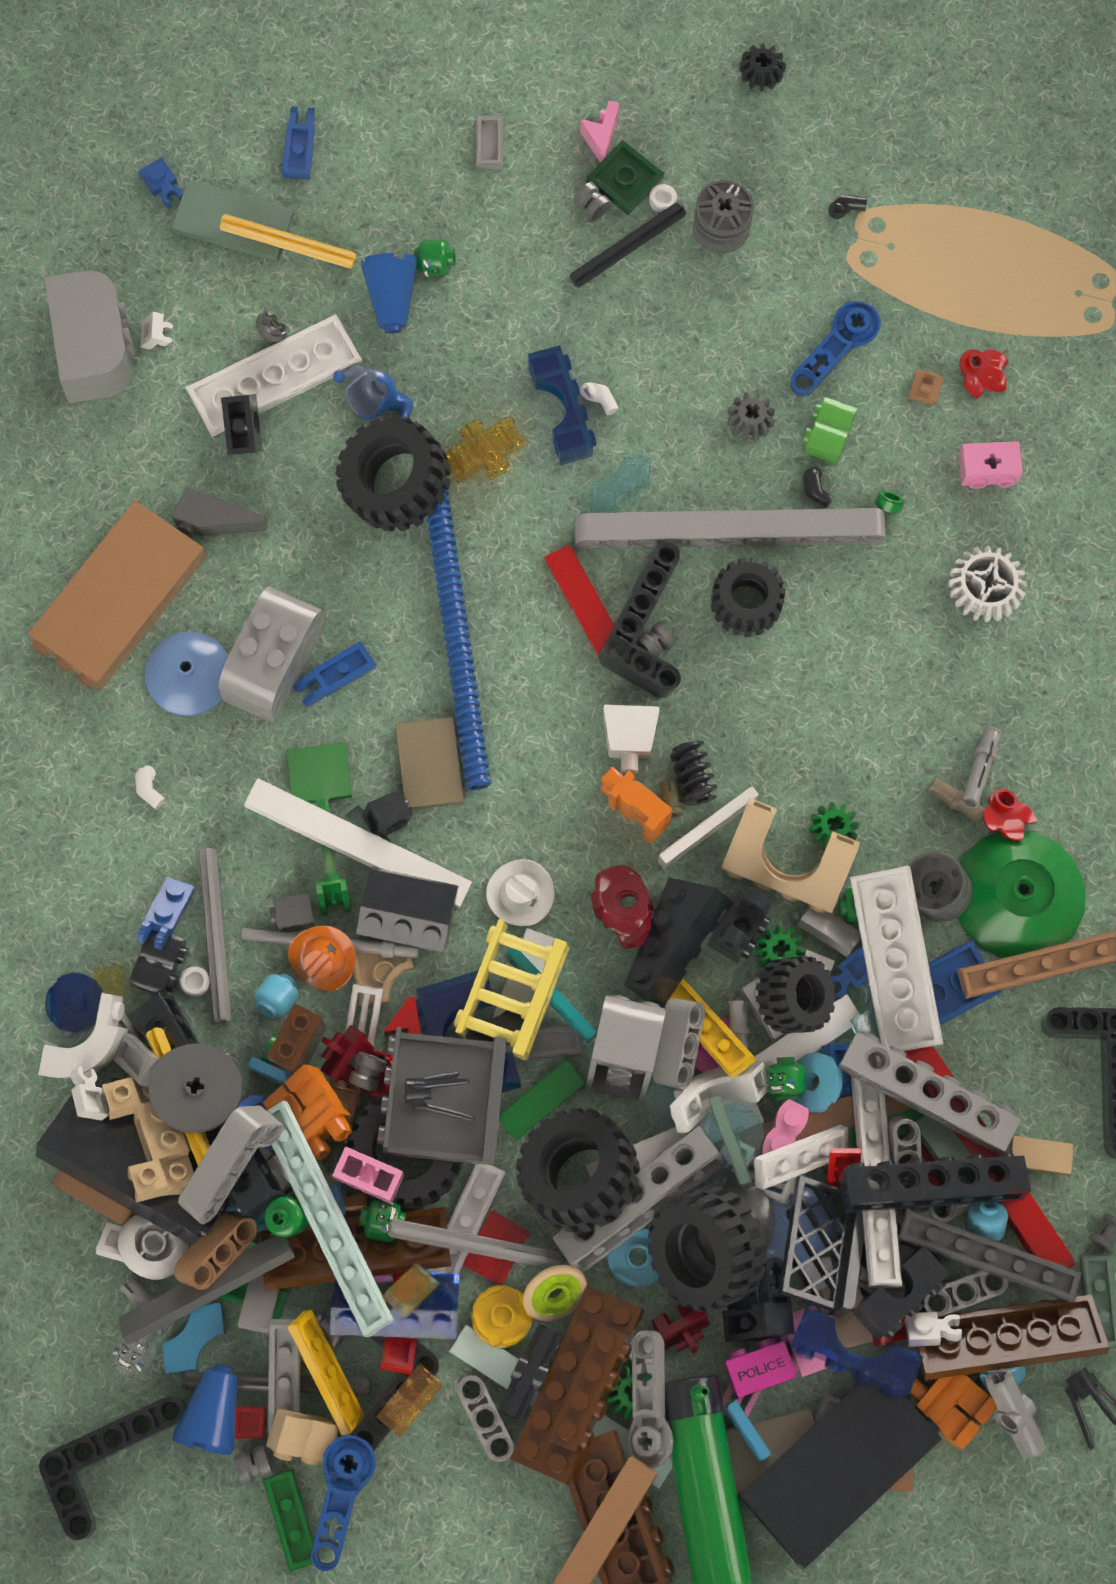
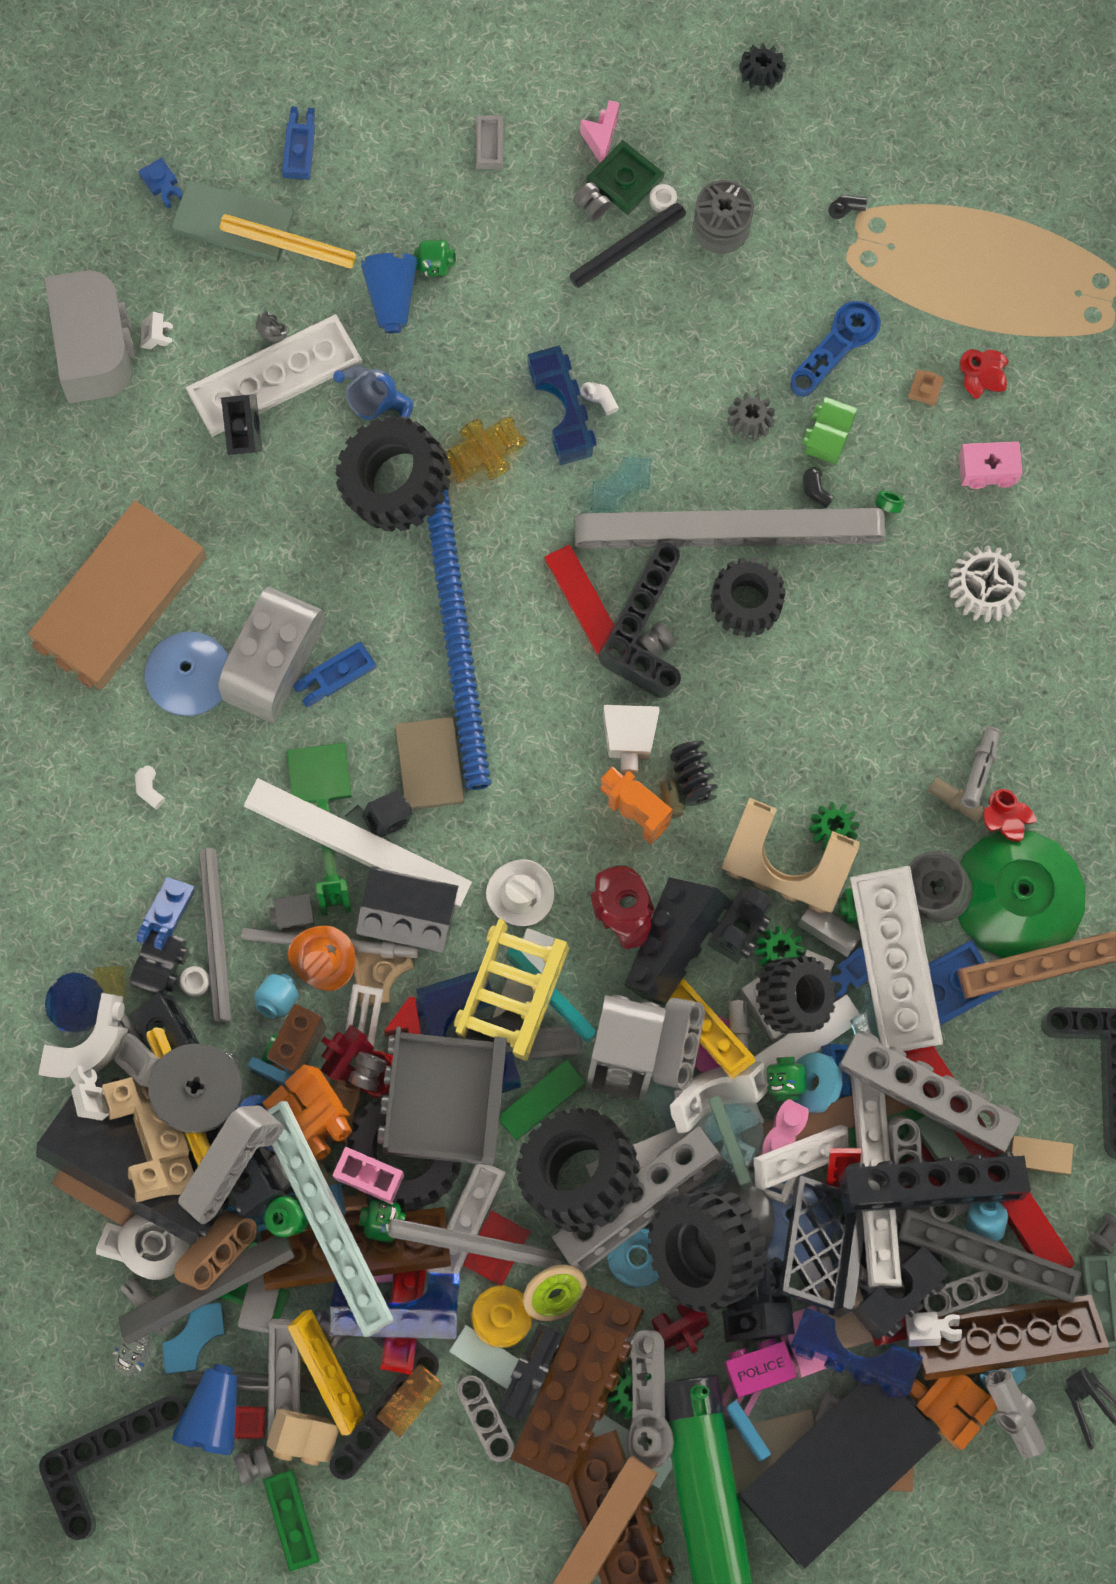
dark grey slope [173,486,268,536] -> none
blue beam [311,1435,376,1571] -> none
clear yellow tile [382,1263,440,1318] -> none
black plant [405,1071,475,1122] -> none
white tile [658,787,759,870] -> none

